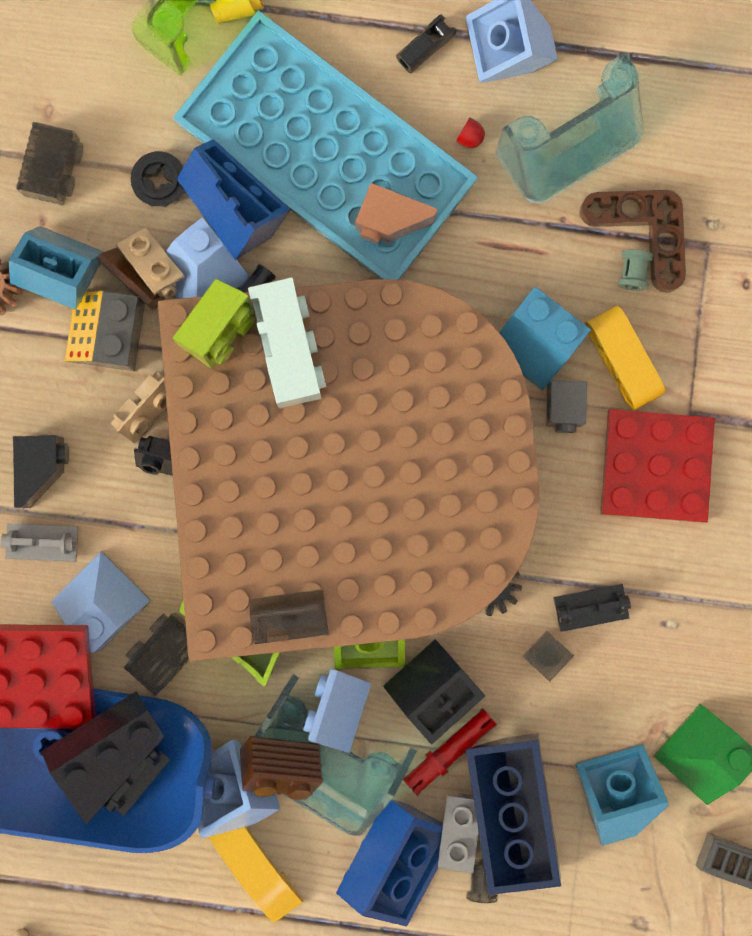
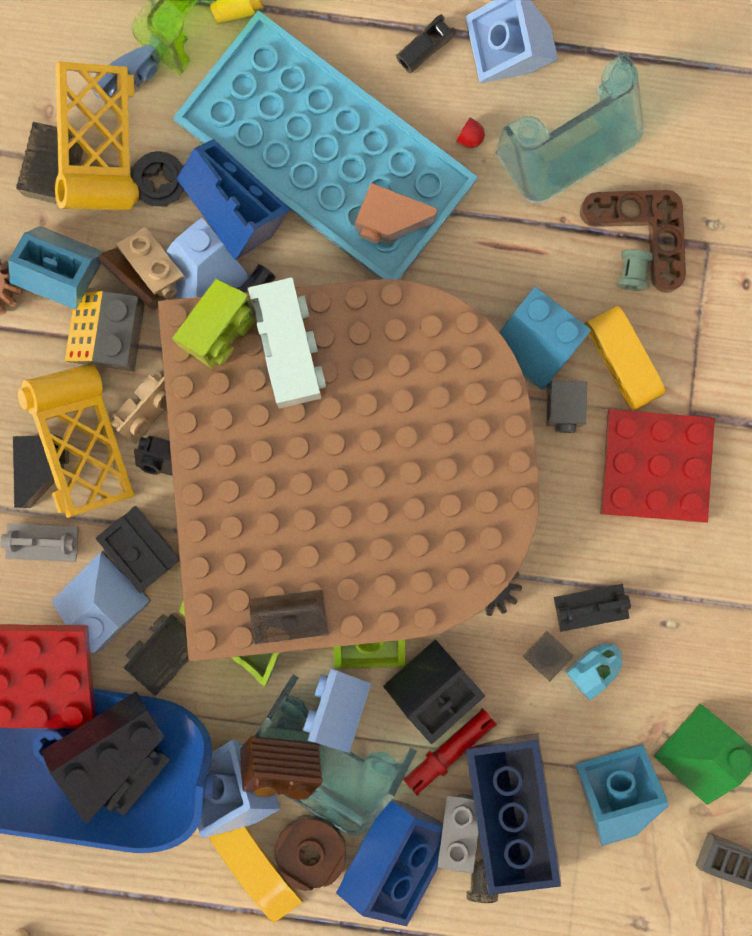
none -> yellow piece [18,364,134,518]
none -> yellow piece [55,61,139,211]
none -> medium blue slope [91,44,160,103]
none -> black plate [95,506,180,593]
none -> reddish brown plate [274,815,346,891]
none -> medium azure rock [565,643,622,701]

